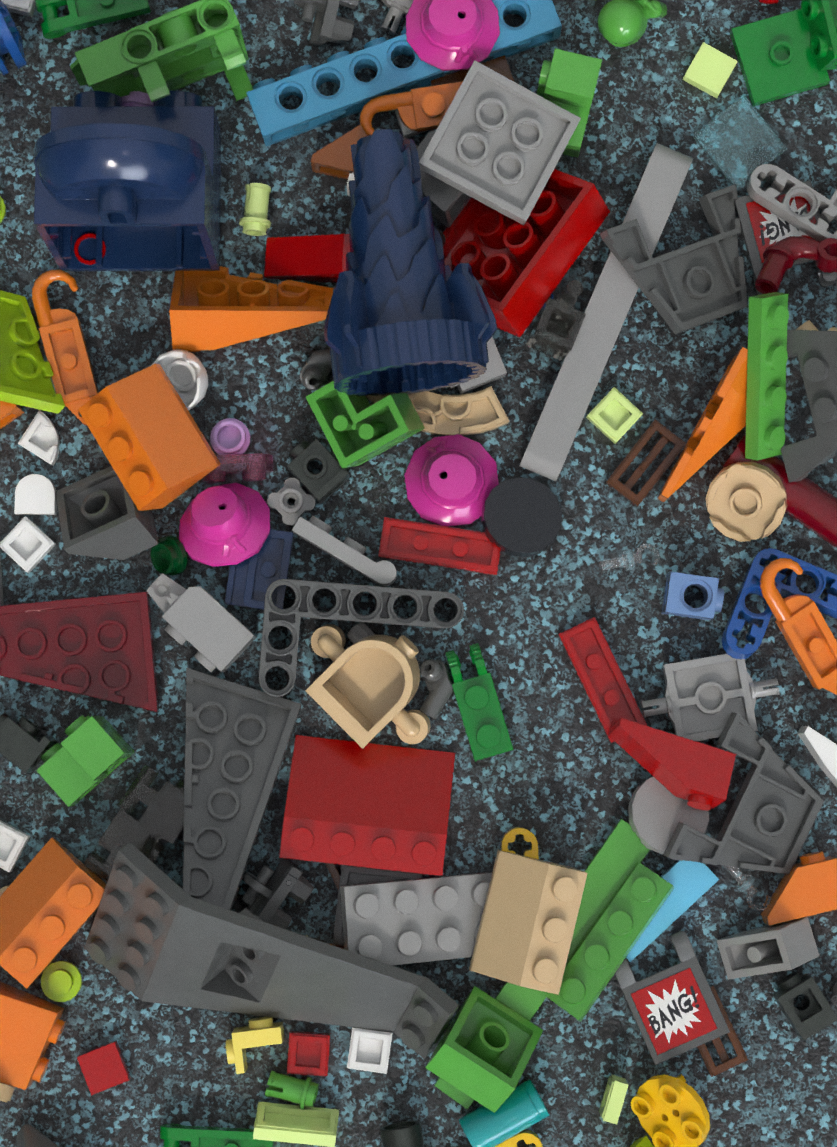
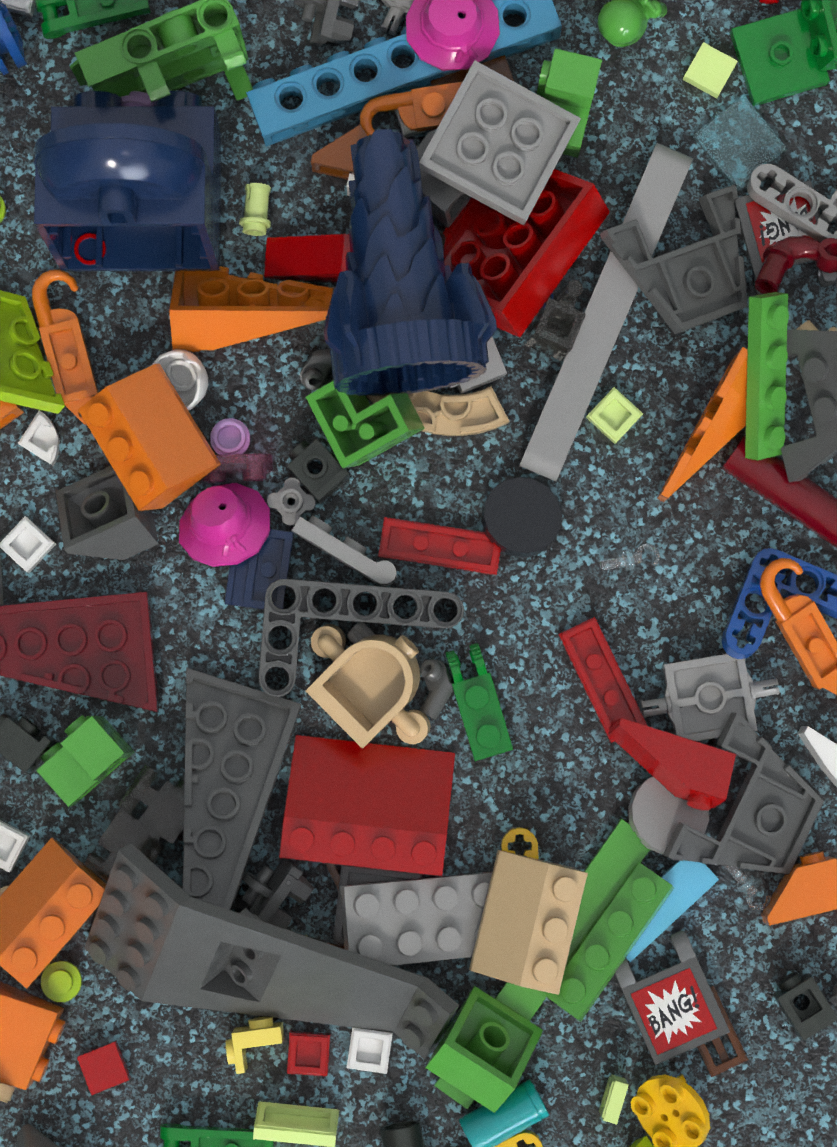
white tile [14,474,57,515] -> none
light grey hinge [147,573,257,673] -> none
dark green plate [150,535,187,576] -> none
bright green pin [265,1070,319,1110] -> none
dark pink hat [404,434,499,526] -> none
reddish brown tile [606,419,687,507] -> none
medium blue brick [661,572,724,620] -> none
tan tile [706,462,787,542] -> none
light grey slope [716,917,819,980] -> none

